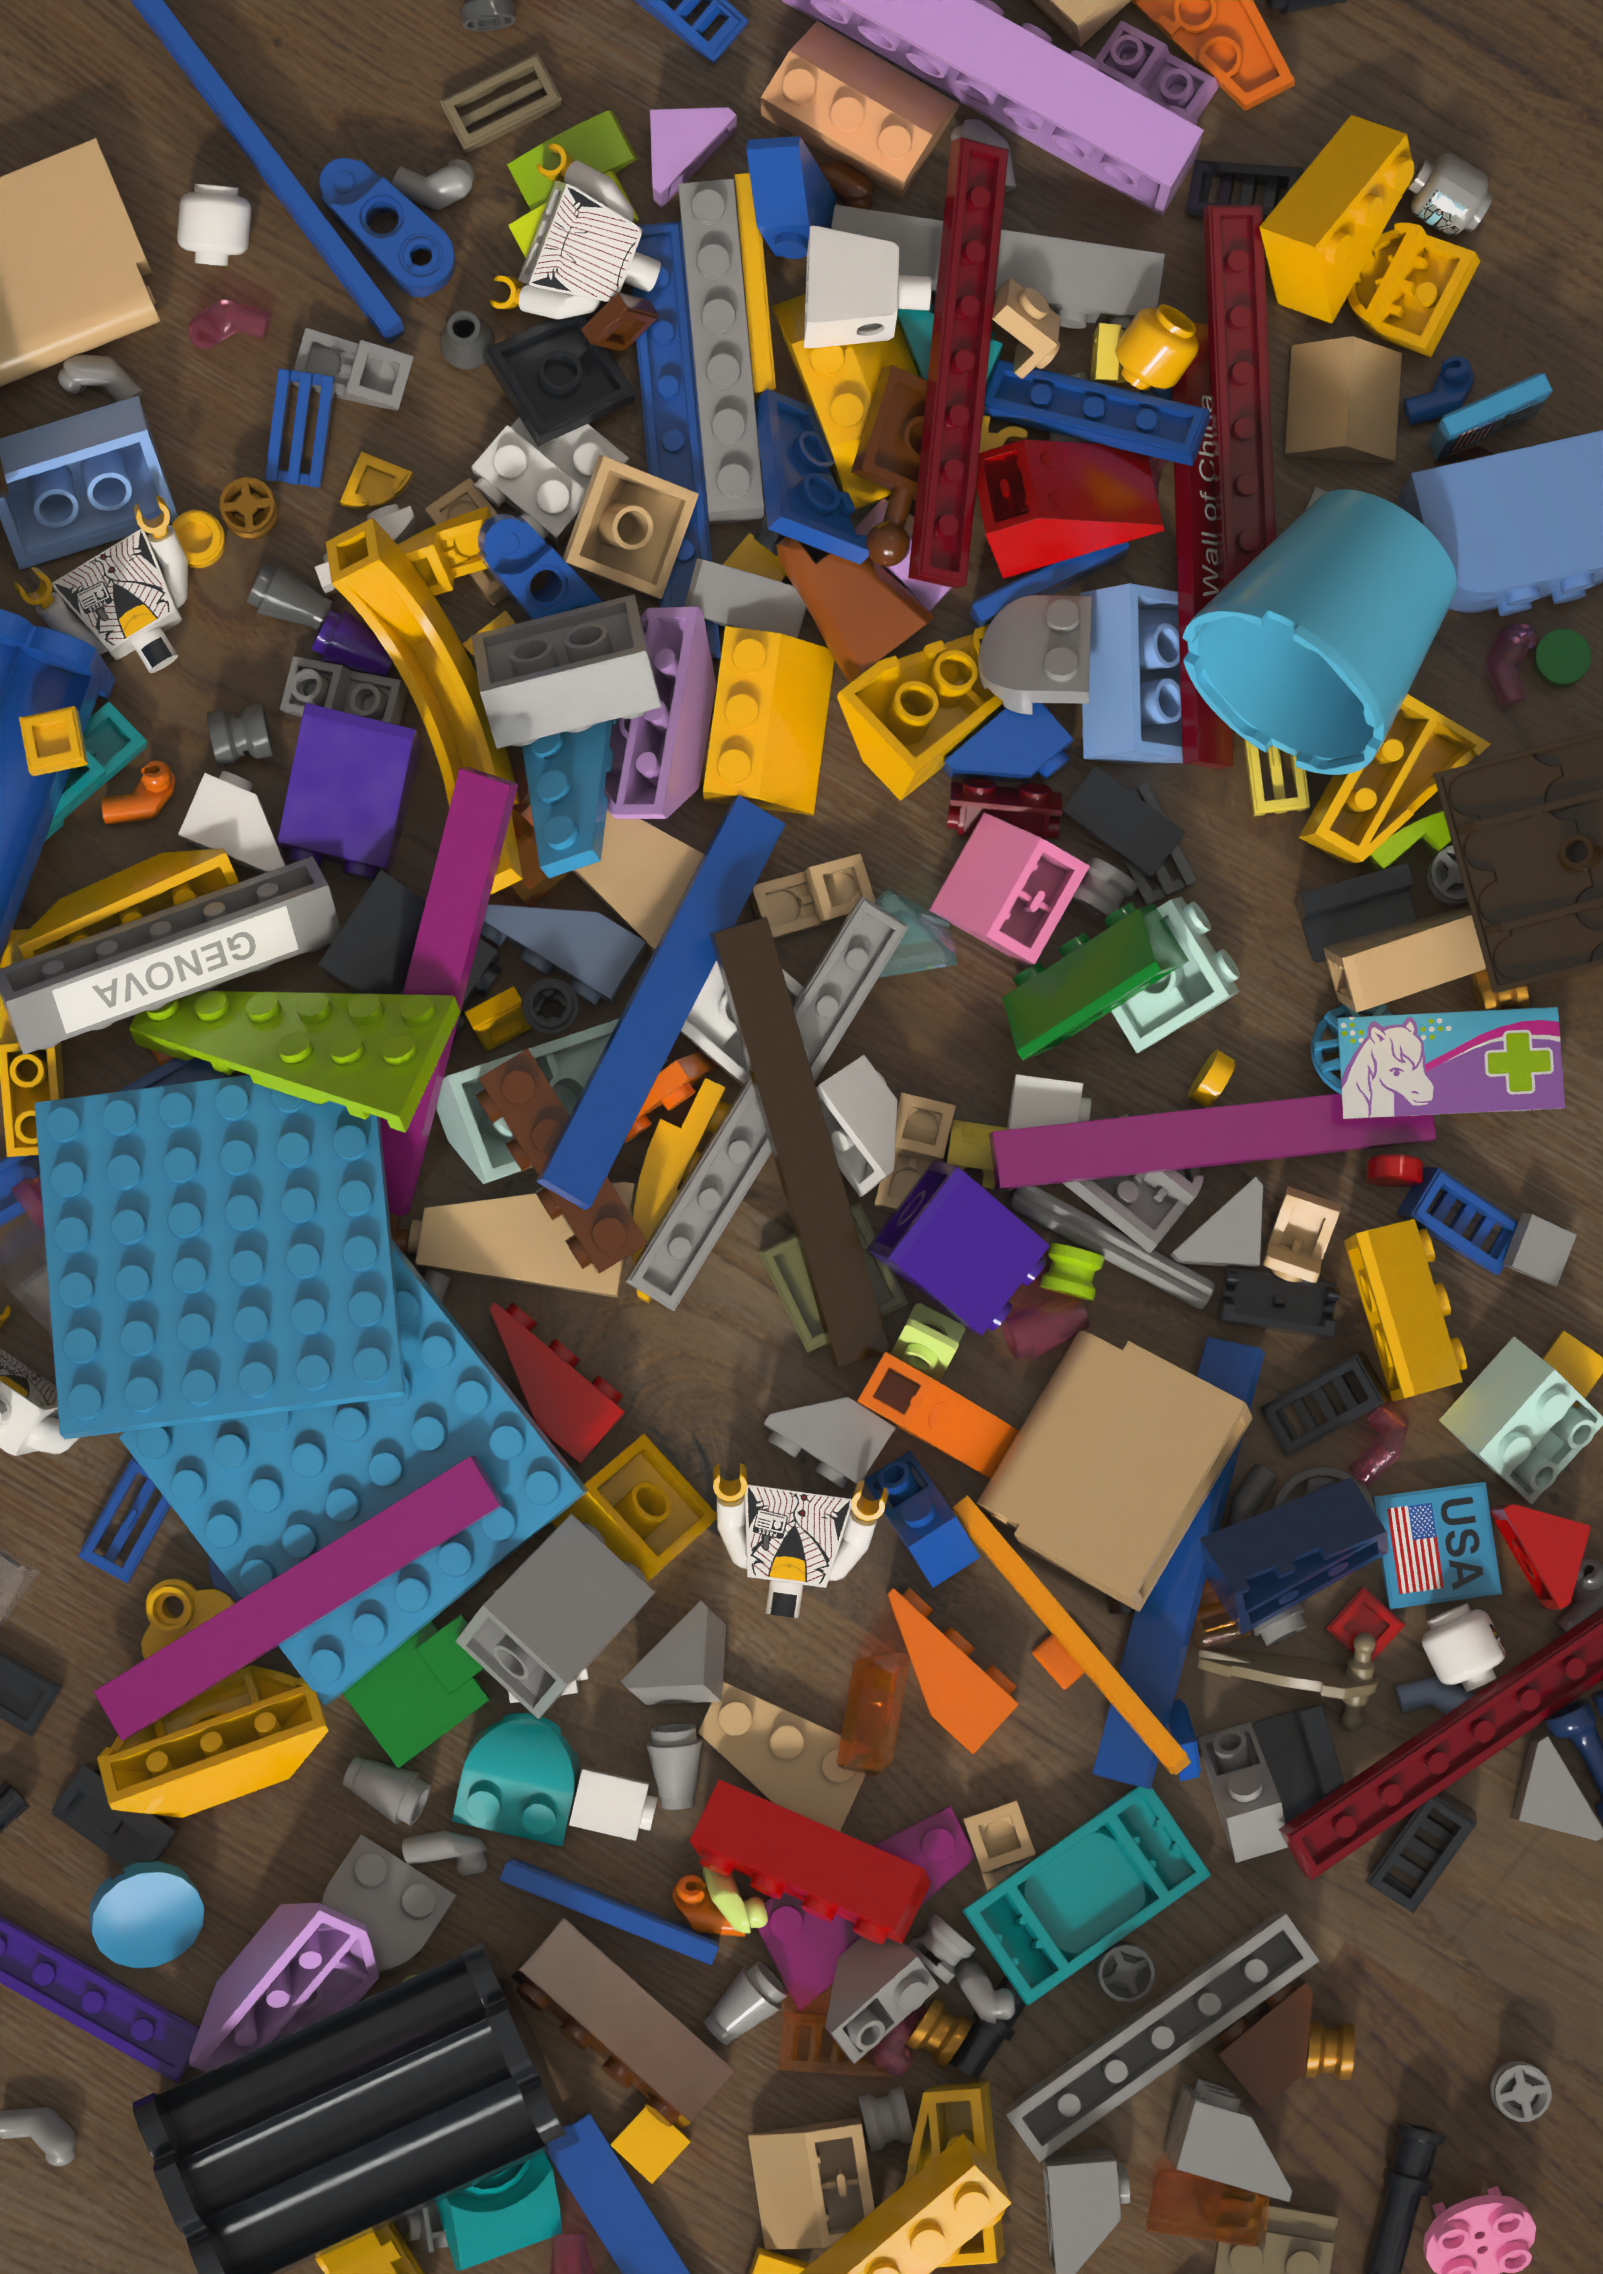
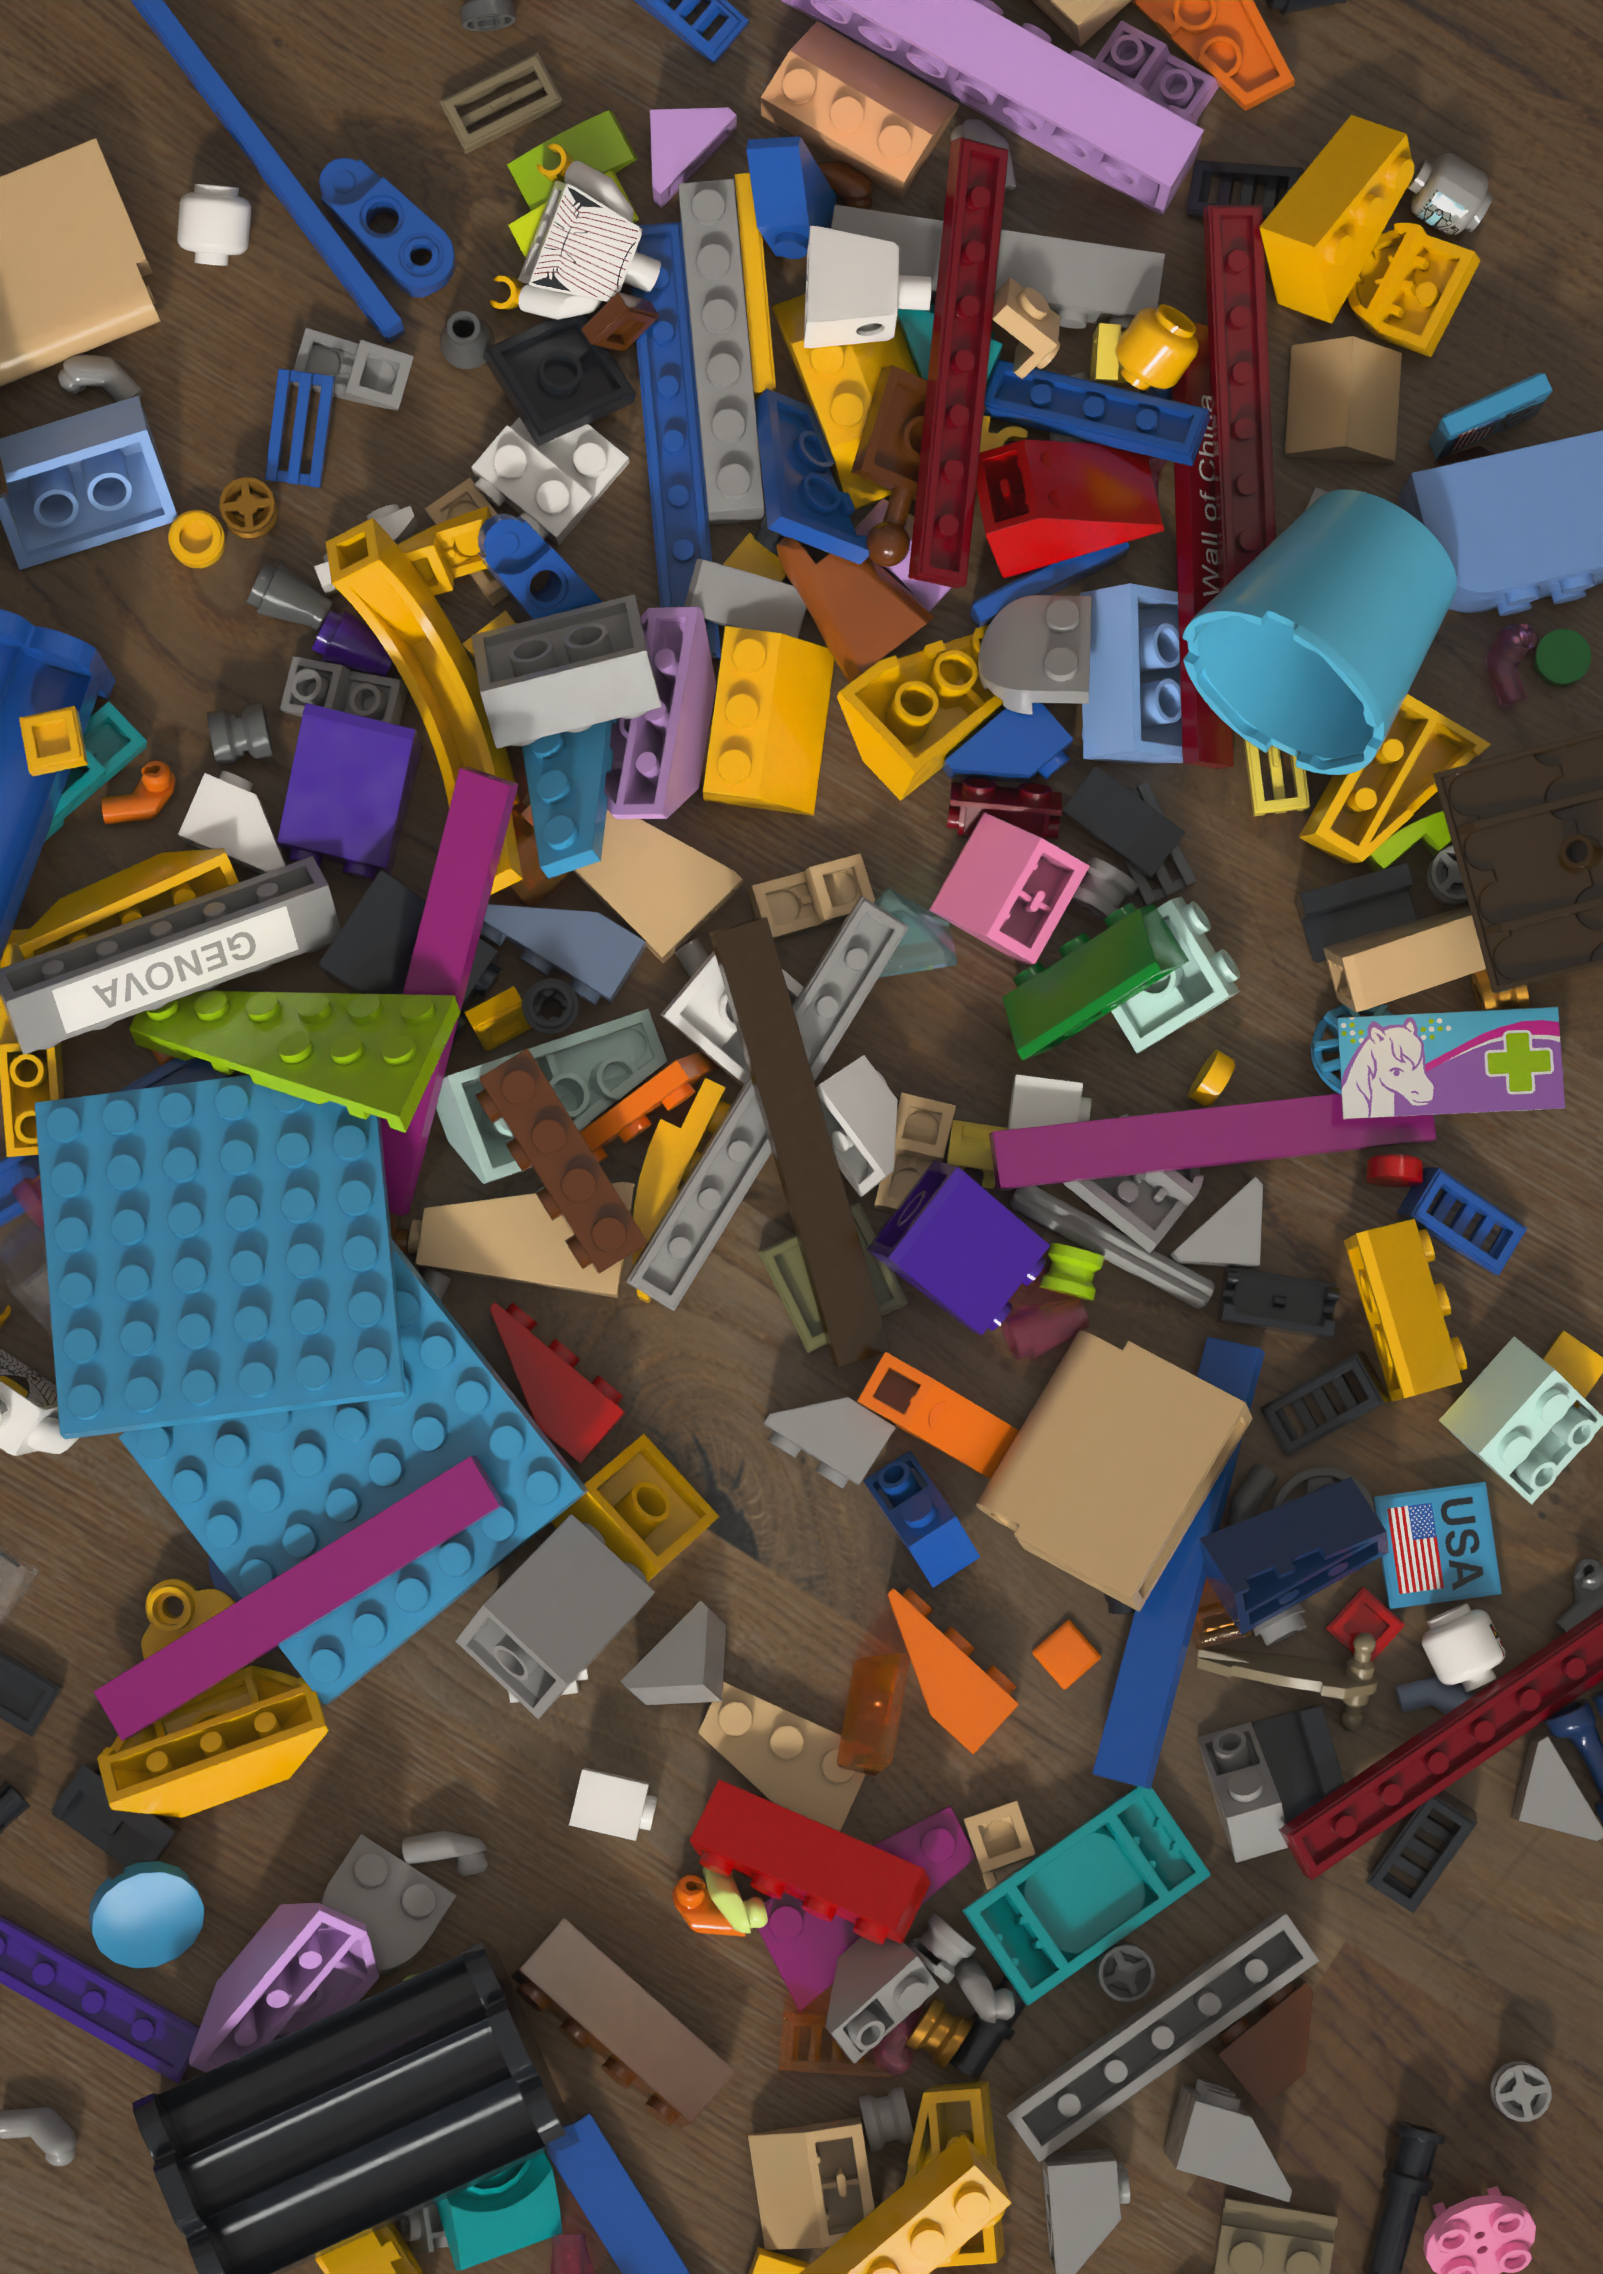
white torso [14,495,188,673] -> none
blue tile [78,1457,171,1583] -> none
clear pink arm [188,300,271,349] -> none
yellow tile [340,451,414,510] -> none
light grey cone [342,1755,431,1825] -> none
green piece [343,1614,492,1768] -> none
light grey arm [392,159,475,210] -> none
teal slope [452,1713,580,1847] -> none
blue tile [499,1857,719,1965] -> none
blue tile [536,795,786,1210] -> none
tan slope [563,455,699,599] -> none
yellow tile [610,2106,691,2184] -> none
light grey cone [646,1723,702,1810] -> none
light grey cone [704,1961,789,2045] -> none
torso [713,1463,889,1618] -> none
yellowish green bracket [891,1303,965,1381] -> none
light orange tile [953,1495,1191,1775] -> none
clear orange slope [1145,2170,1270,2247] -> none
blue tile [1167,1699,1201,1781] -> none
tan bracket [1263,1186,1341,1283] -> none
pearl gold wheel [1303,2020,1355,2081] -> none
clear pink arm [1349,1402,1409,1487] -> none
blue arm [1403,356,1474,426] -> none
red slope [1490,1504,1591,1610] -> none
light grey tile [1502,1212,1577,1287] -> none

